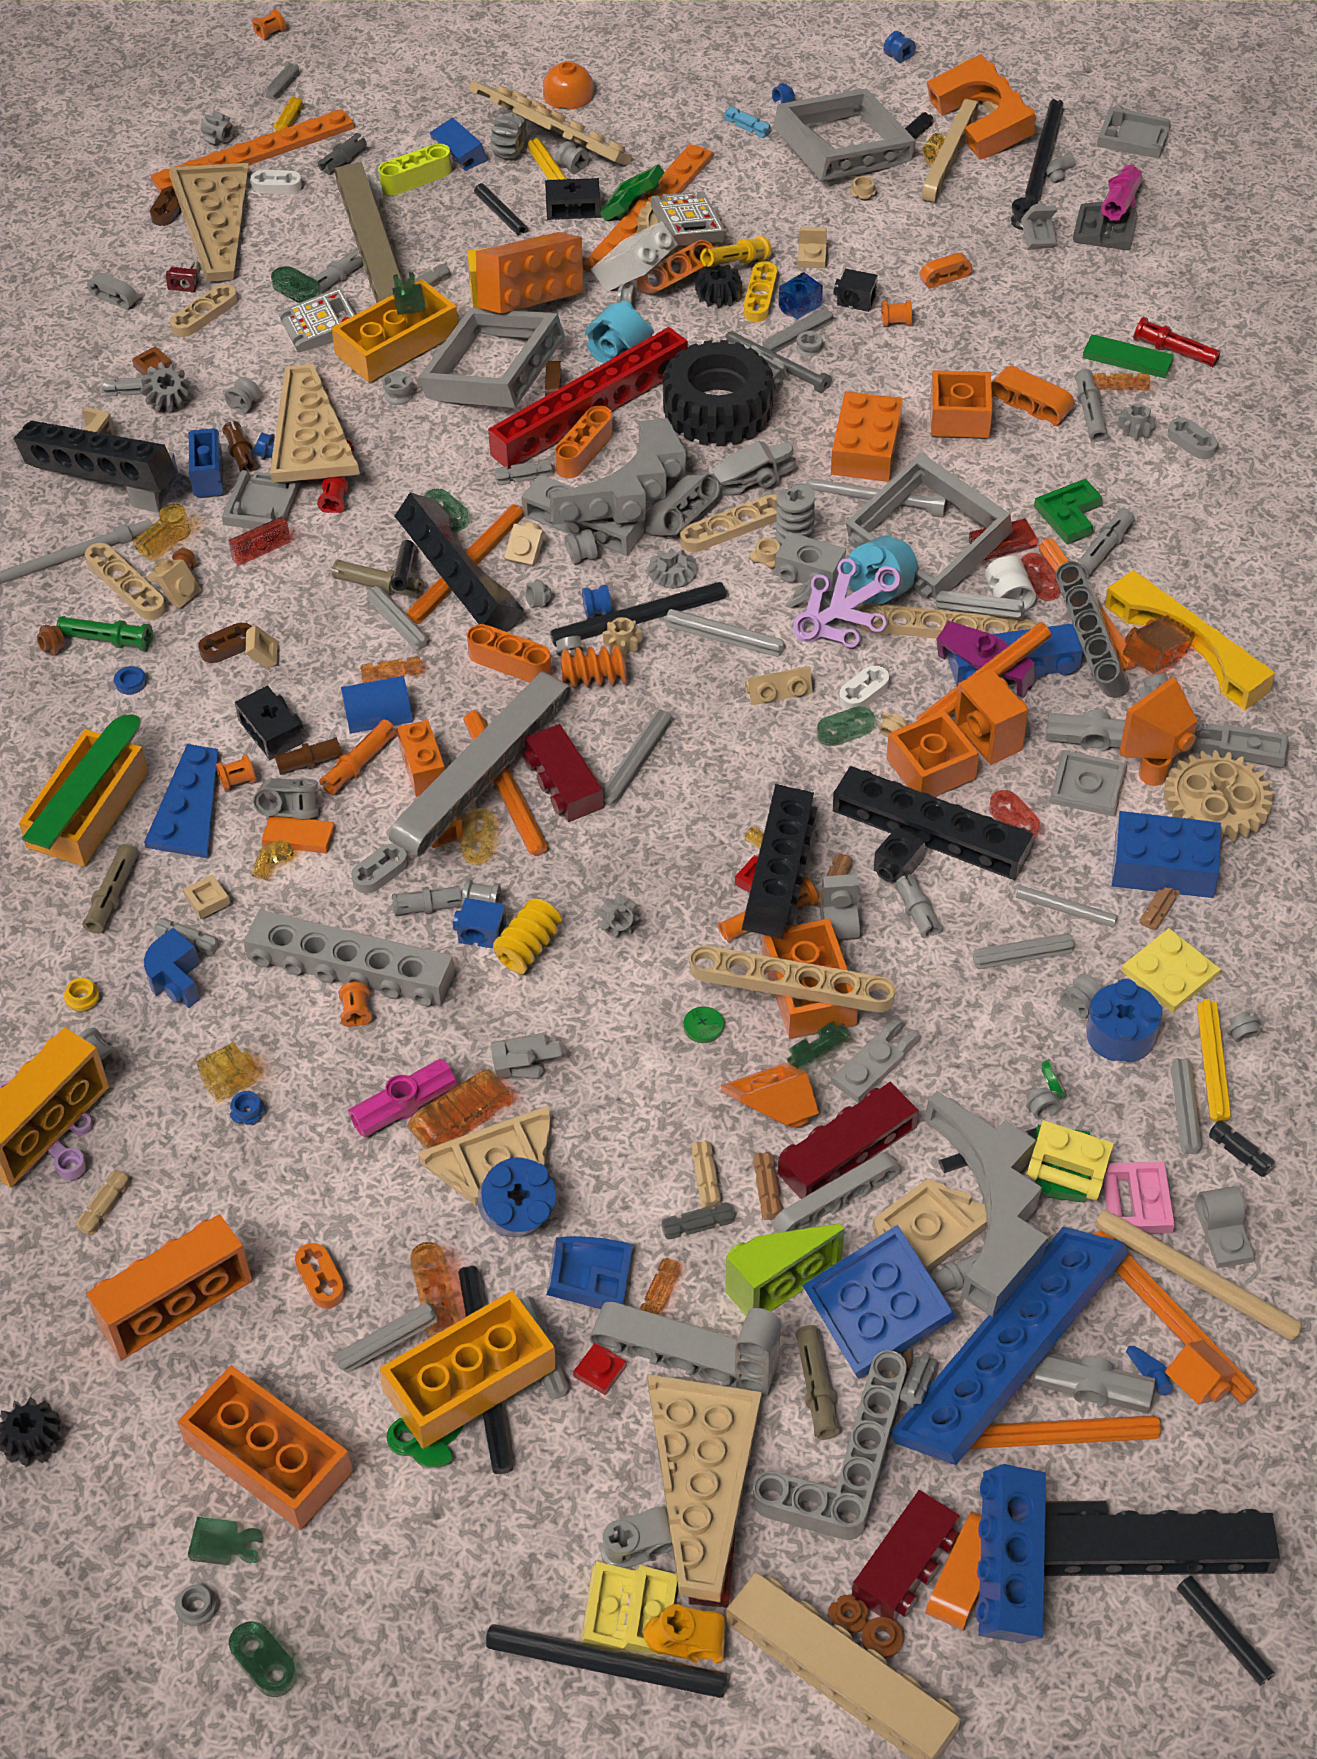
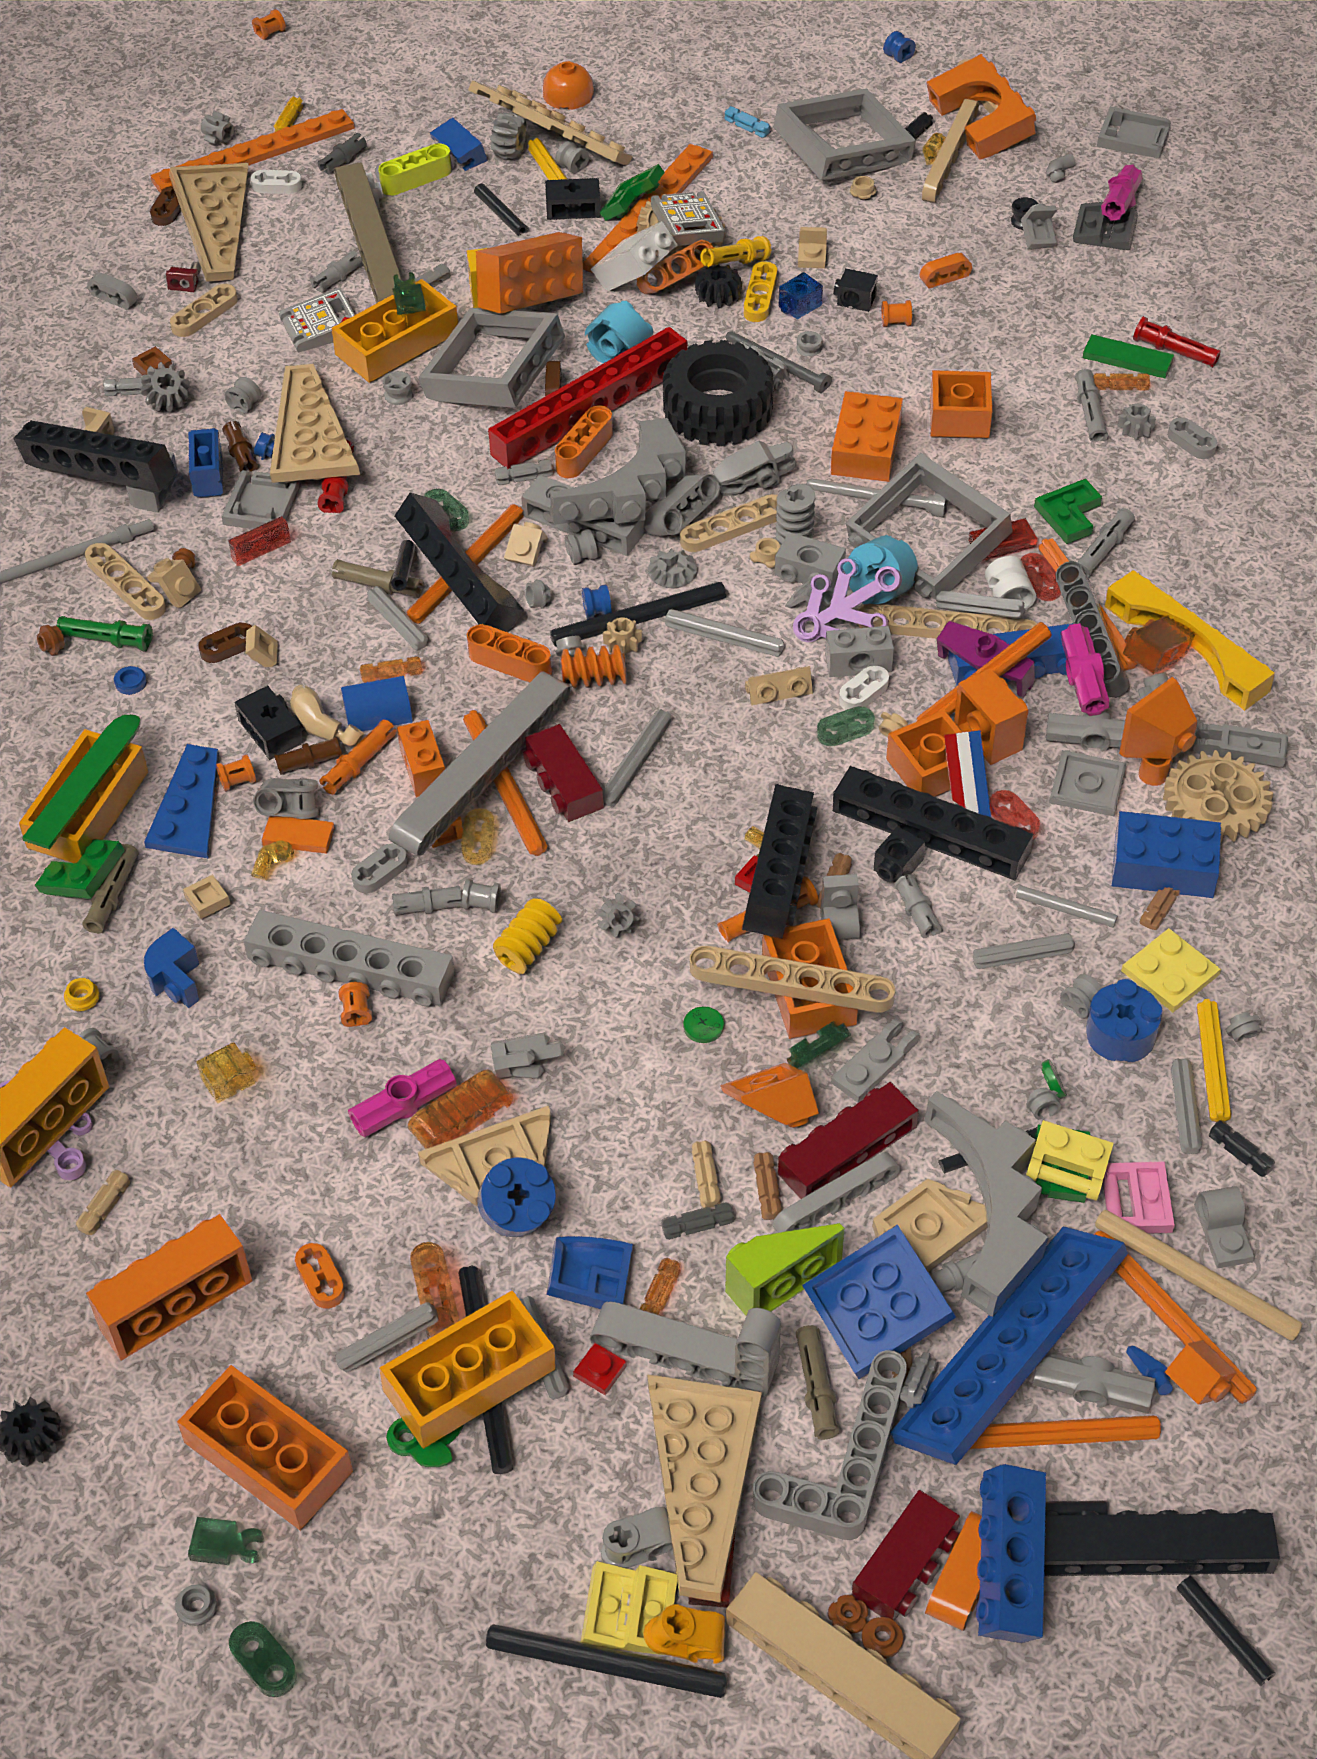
clear yellow piece [133,503,191,560] -> none
light grey axle [154,918,219,956] -> none
blue plate [230,1091,265,1125] -> none
light grey axle [265,63,300,100] -> none
clear green plate [271,266,320,303] -> none
blue brick [453,898,507,949] -> none
light grey bush [617,284,636,306] -> none
light grey axle [762,308,833,353] -> none
blue plate [772,83,795,104] -> none
orange beam [991,366,1075,426] -> none
black axle [1025,99,1064,202] -> none
none -> green plate [35,839,125,899]
none -> tan arm [290,685,364,746]
none -> light grey brick [825,626,894,678]
none -> sticker [944,730,991,817]
none -> dark pink piece [1061,623,1109,716]

